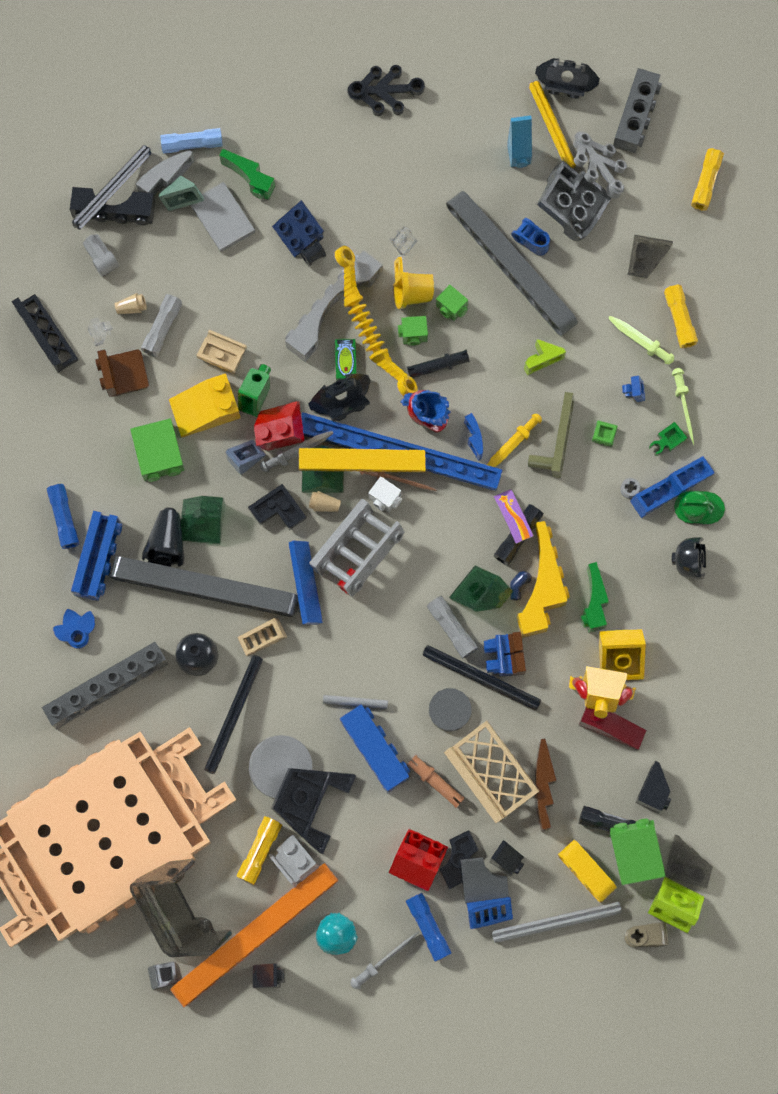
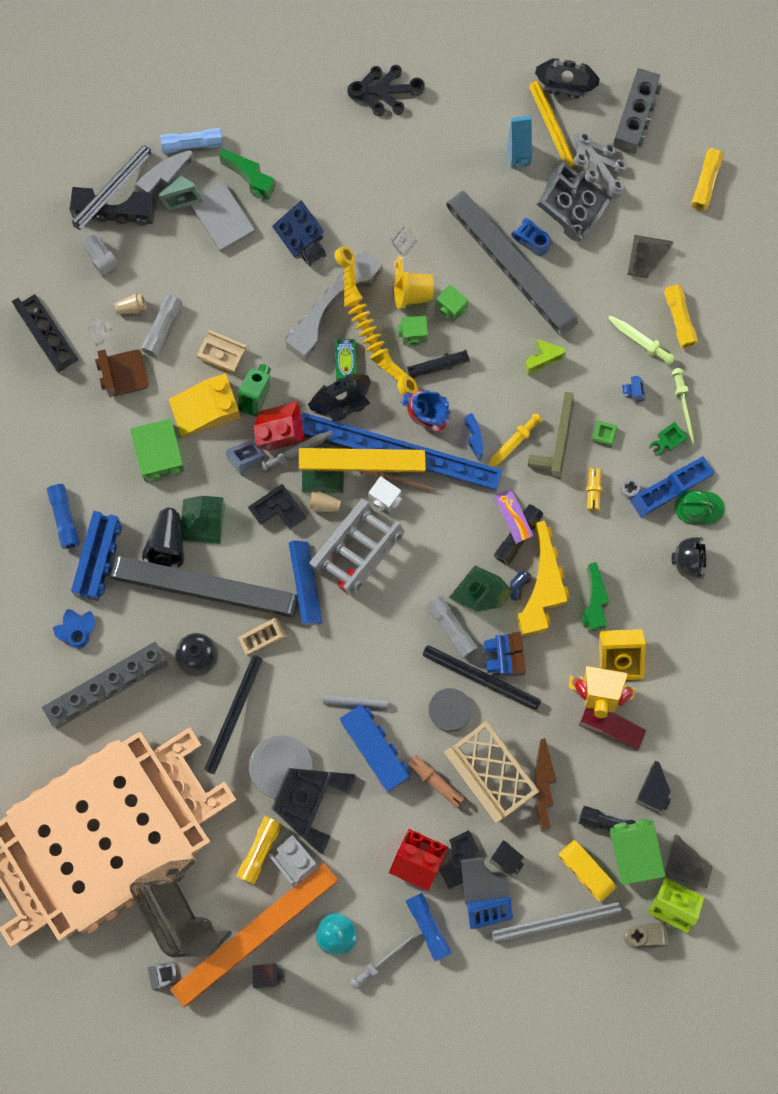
none -> yellow pin [586,468,603,512]

